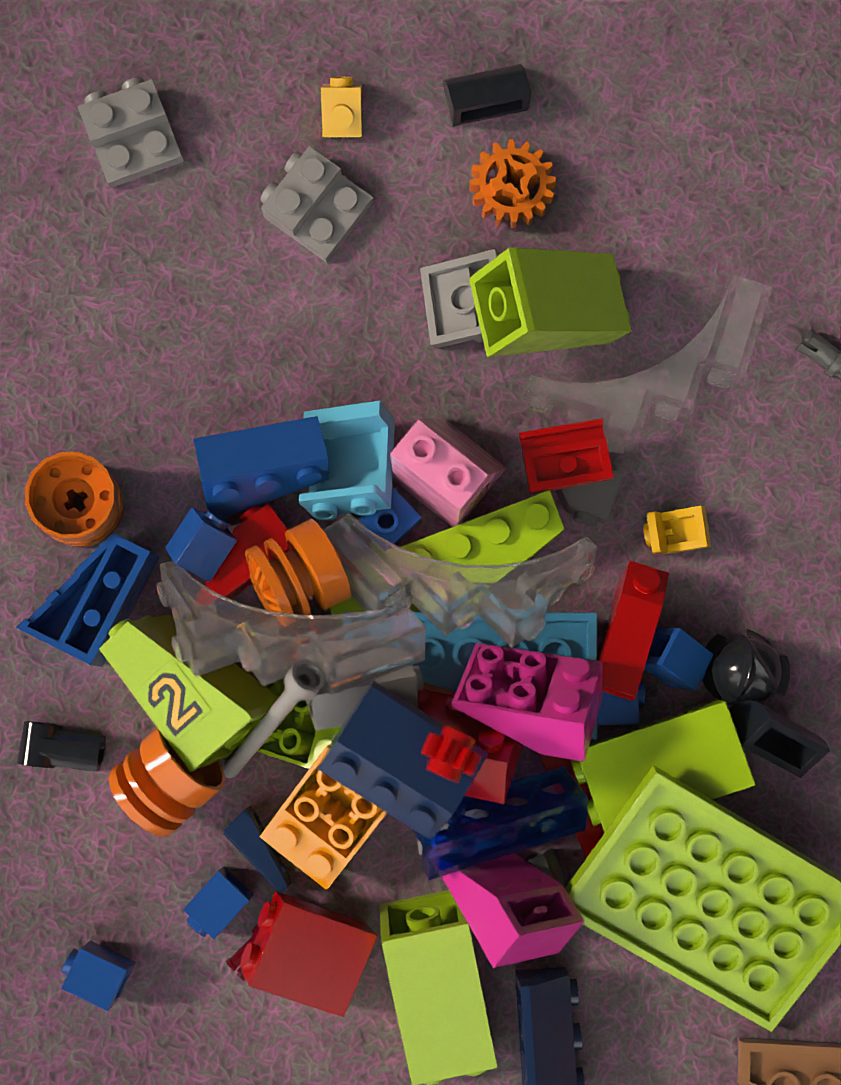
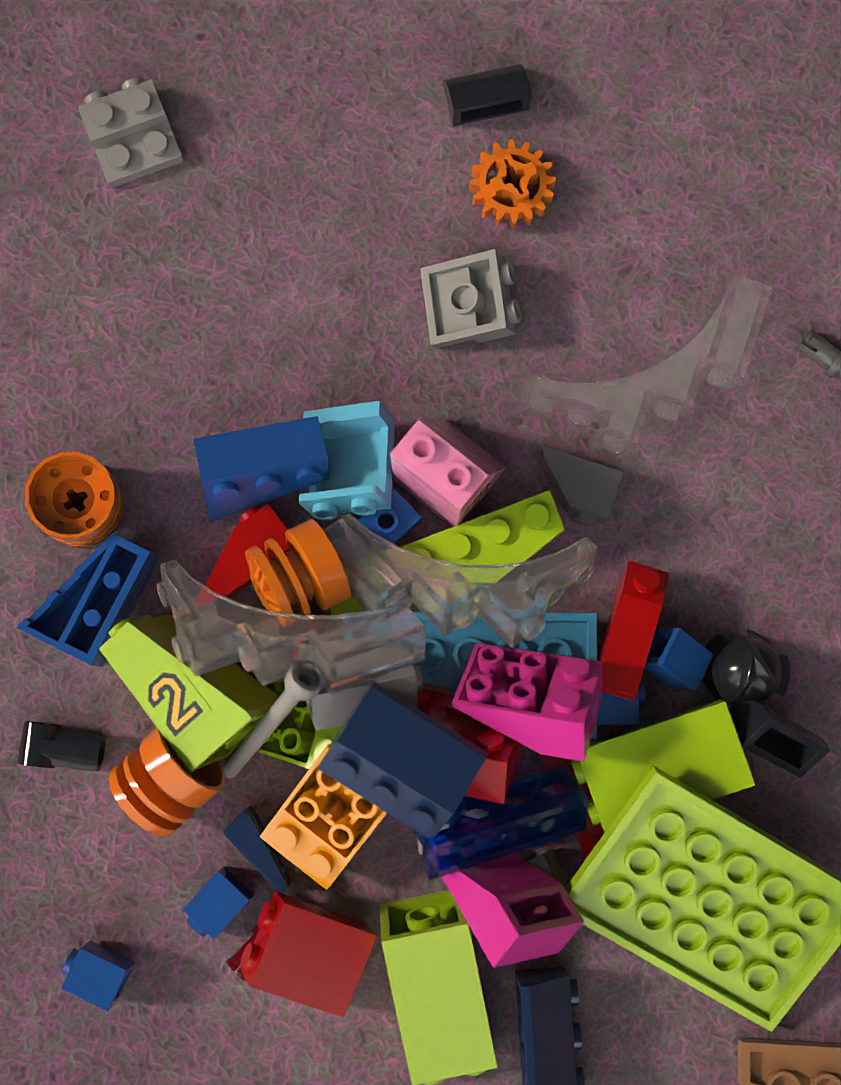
blue brick [165,507,237,582] -> none
light grey plate [260,146,374,263] -> none
yellow bracket [321,76,362,137] -> none
red gear [421,726,482,783] -> none
lime slope [469,247,632,358] -> none
red plate [519,418,614,494] -> none
yellow bracket [643,506,711,555] -> none

